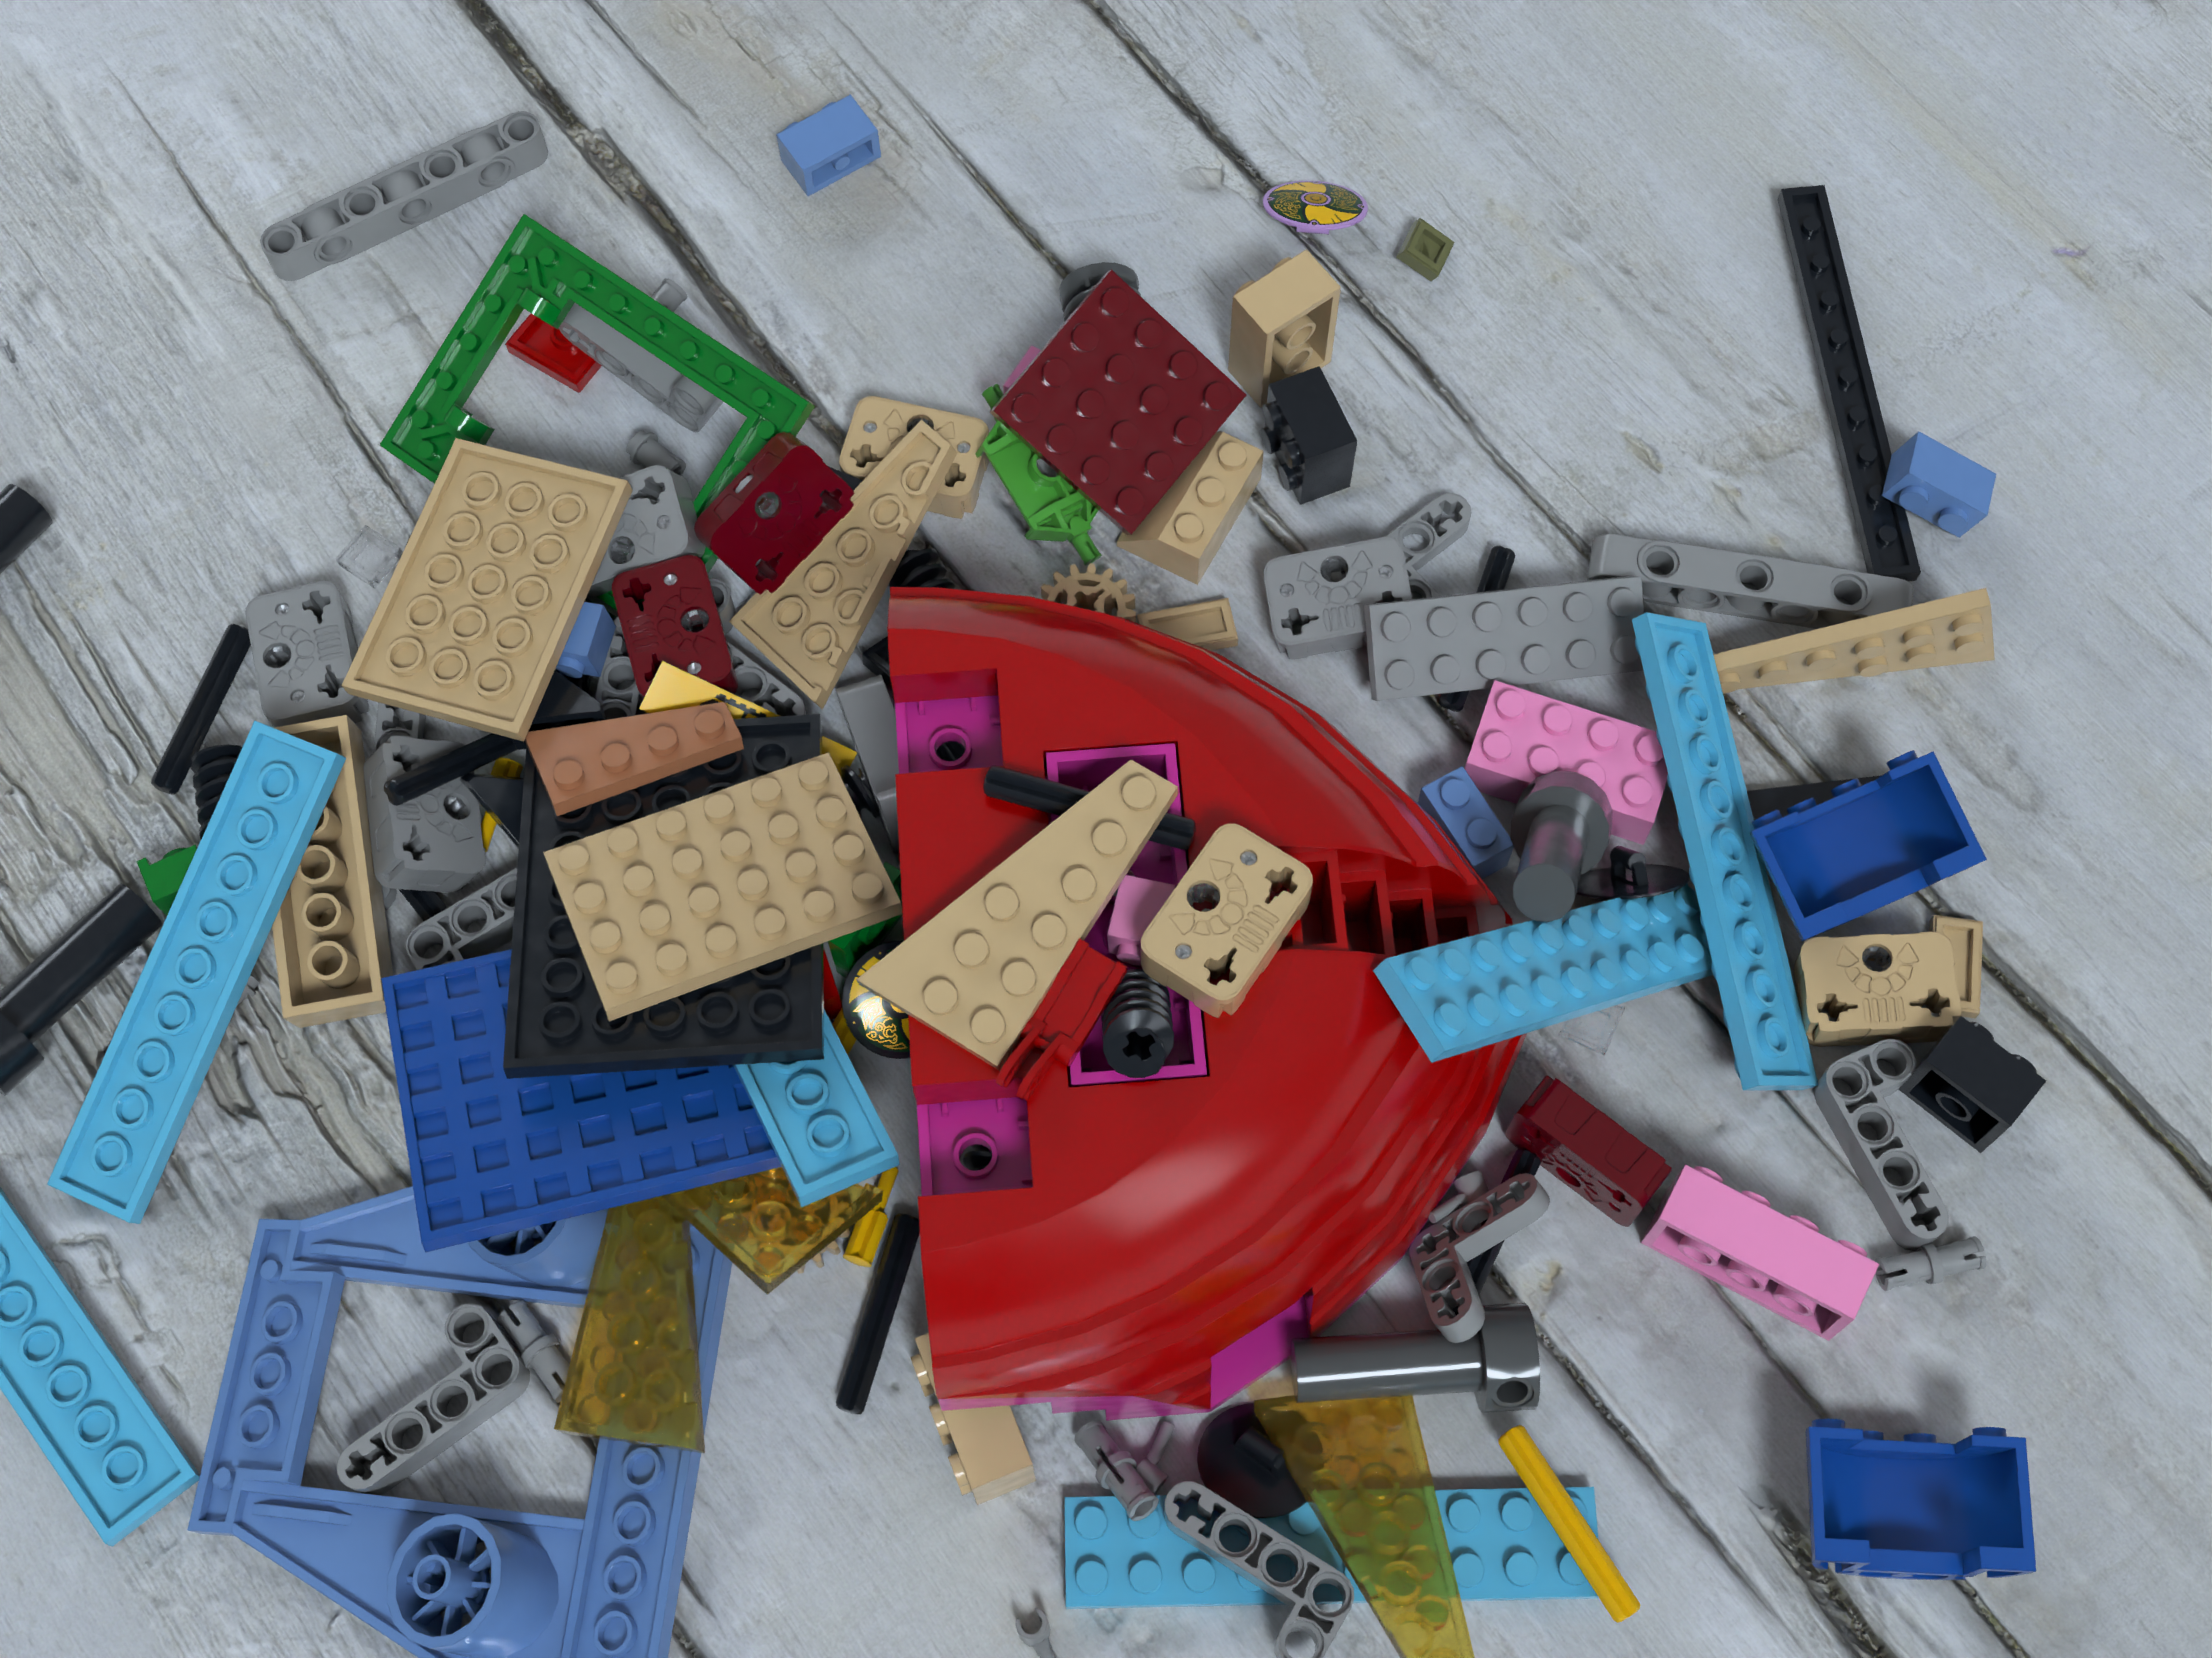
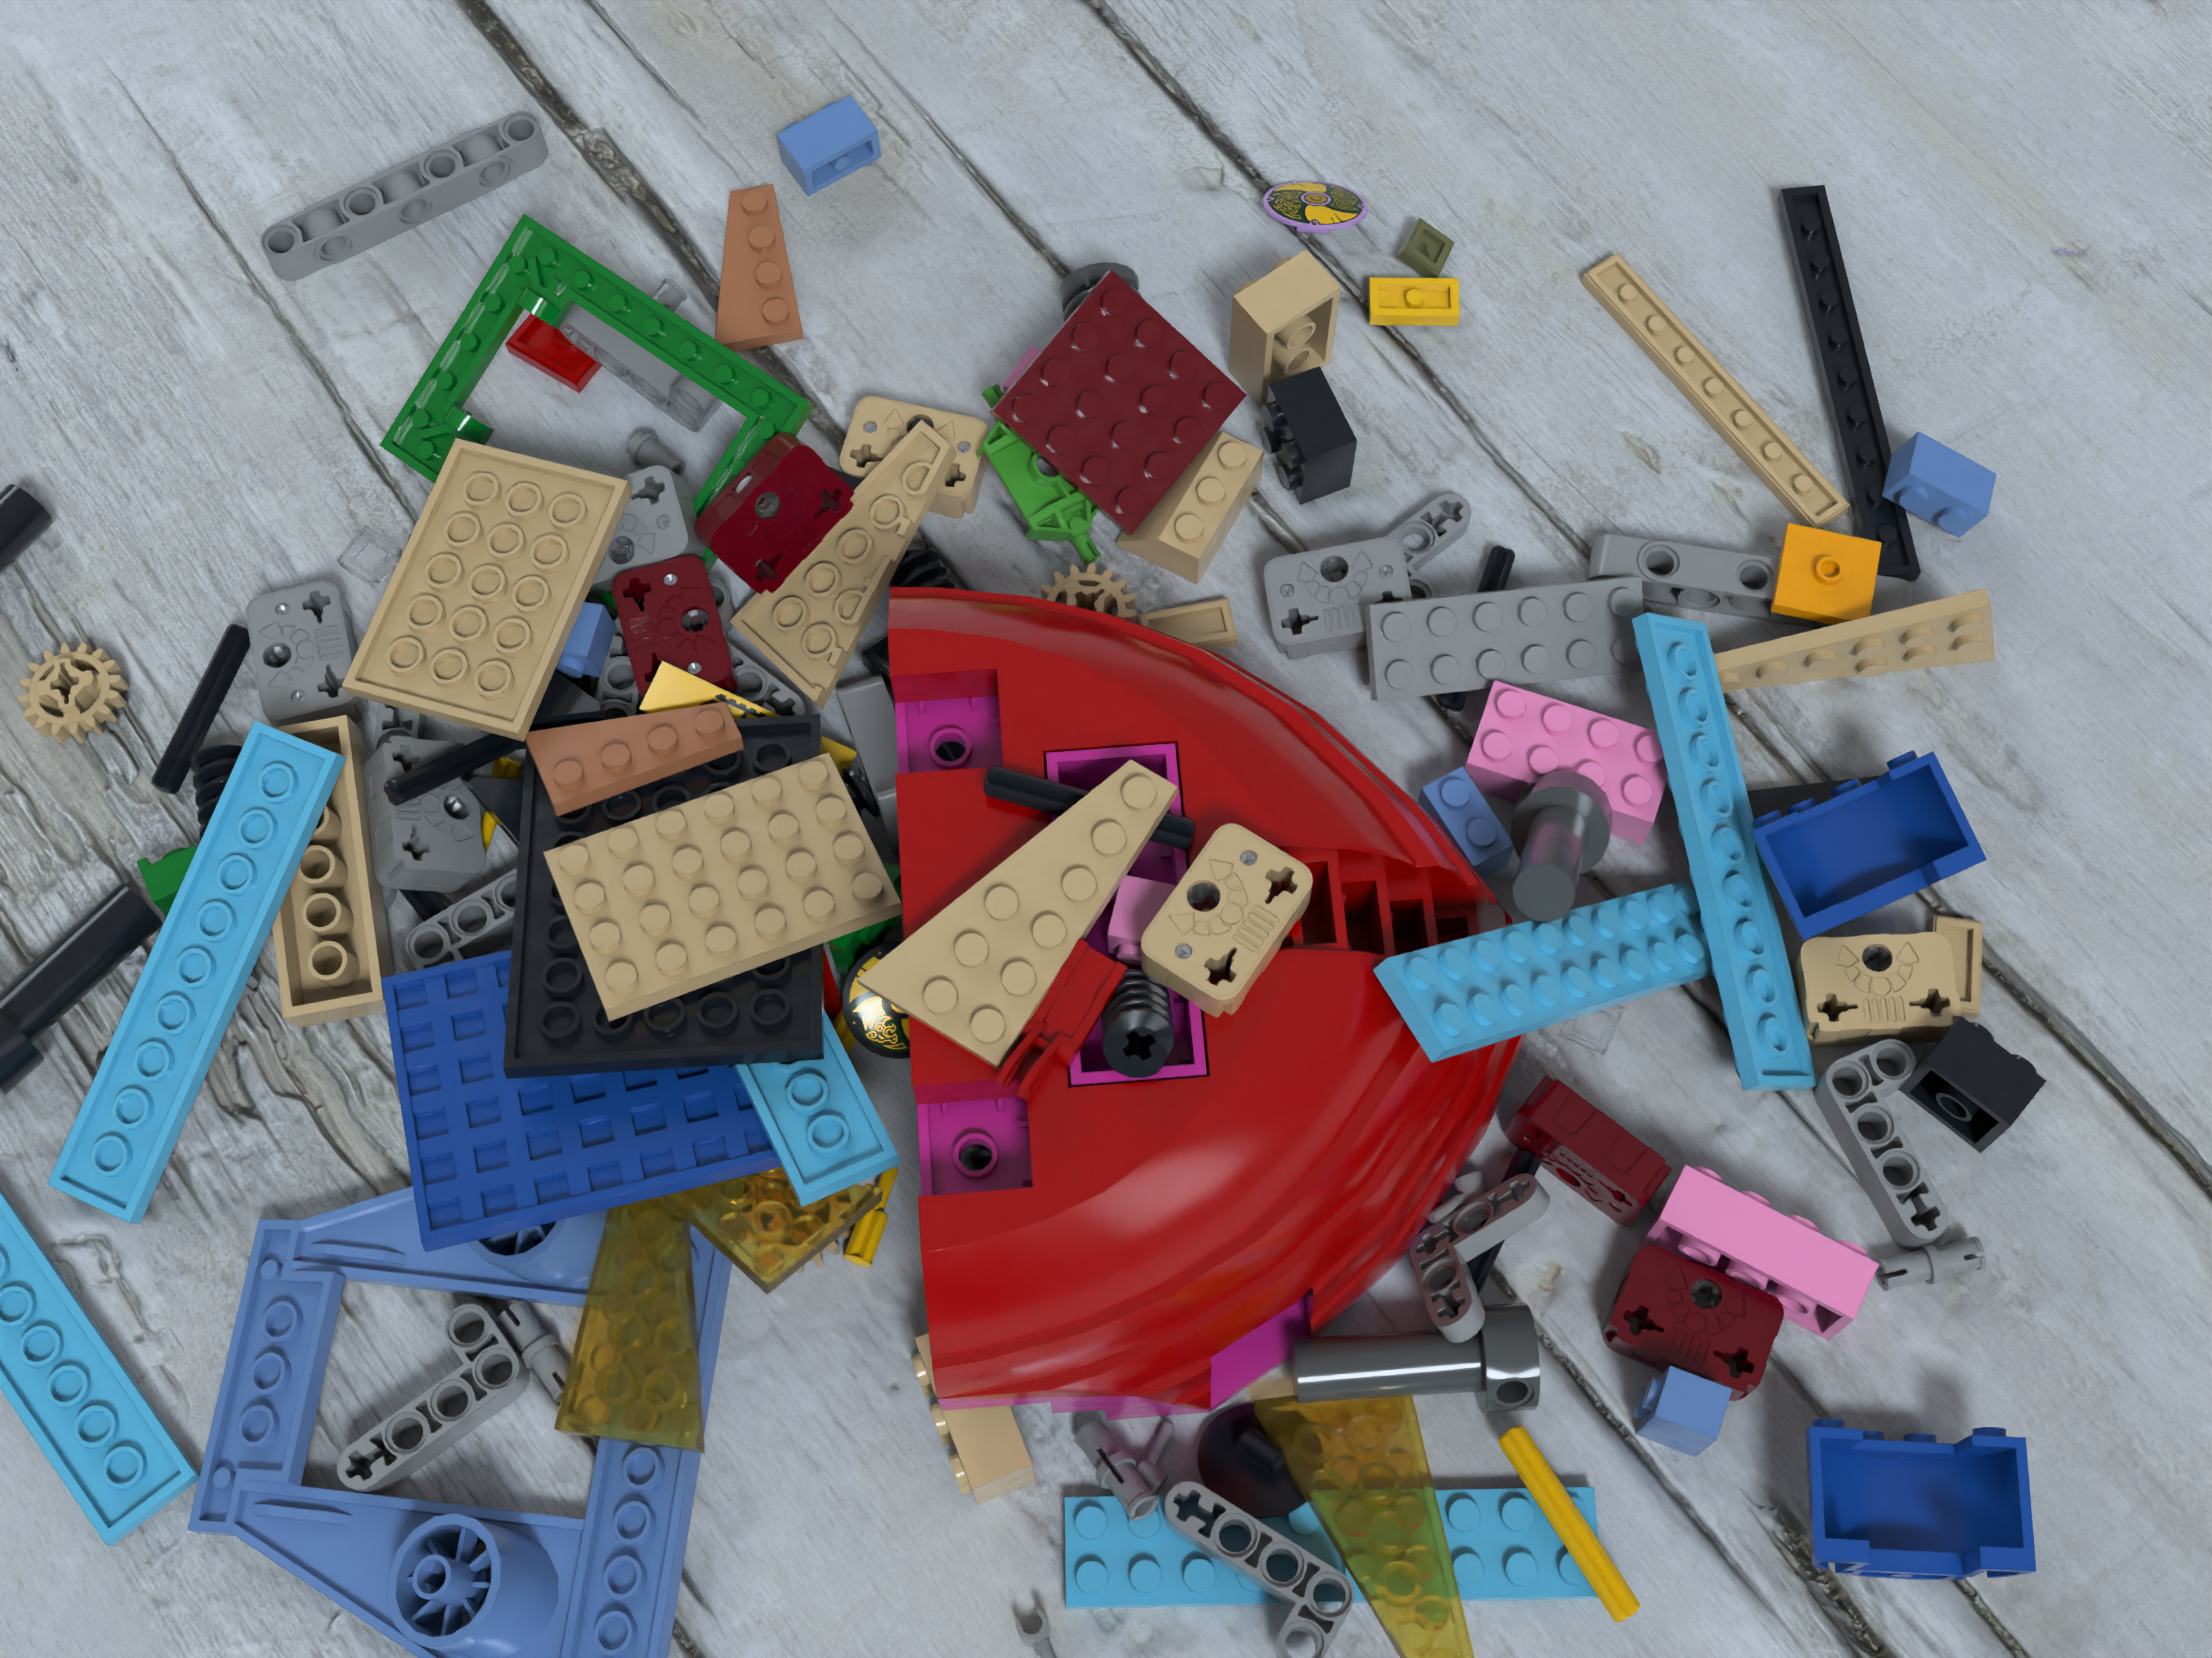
black axle [836,1213,920,1414] -> none
black shield [1576,846,1690,899] -> none
none -> tan gear [17,642,128,744]
none -> nougat wing [715,184,804,352]
none -> yellow plate [1368,277,1460,326]
none -> tan tile [1581,252,1850,530]
none -> dark red axle [1602,1245,1784,1401]
none -> medium blue brick [1632,1366,1732,1457]
none -> light orange plate [1770,523,1882,625]

